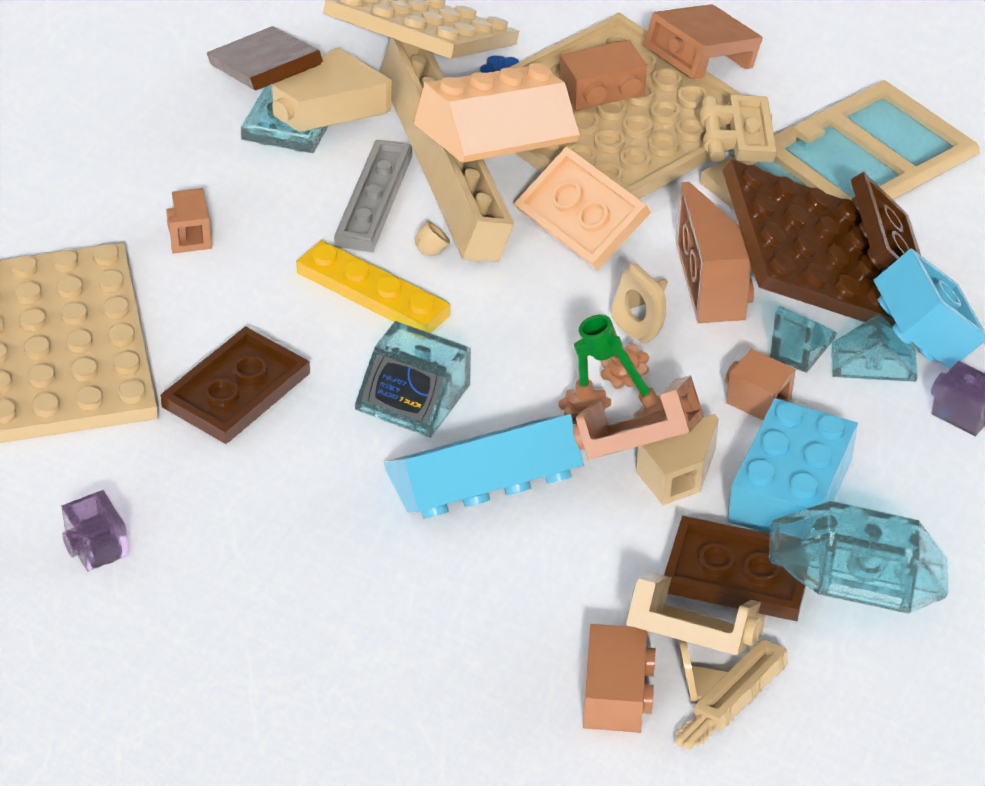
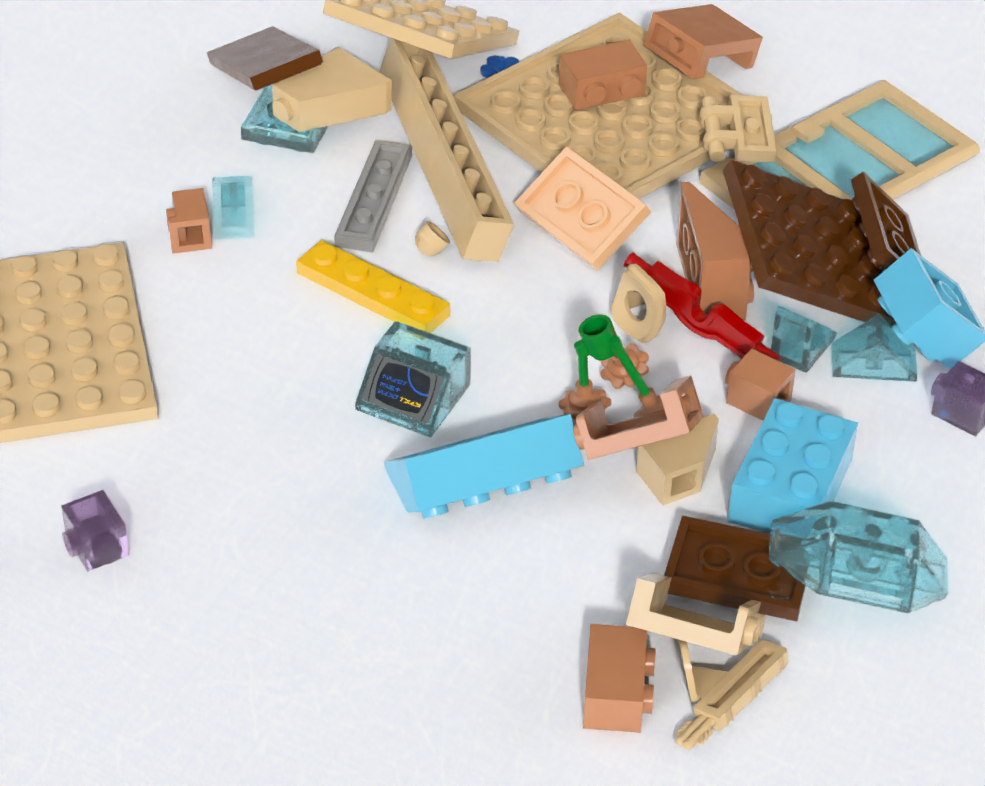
reddish brown plate [160,326,310,444] -> none
light nougat slope [414,63,580,163] -> none
none -> clear light blue slope [212,176,255,239]
none -> red piece [623,252,783,362]

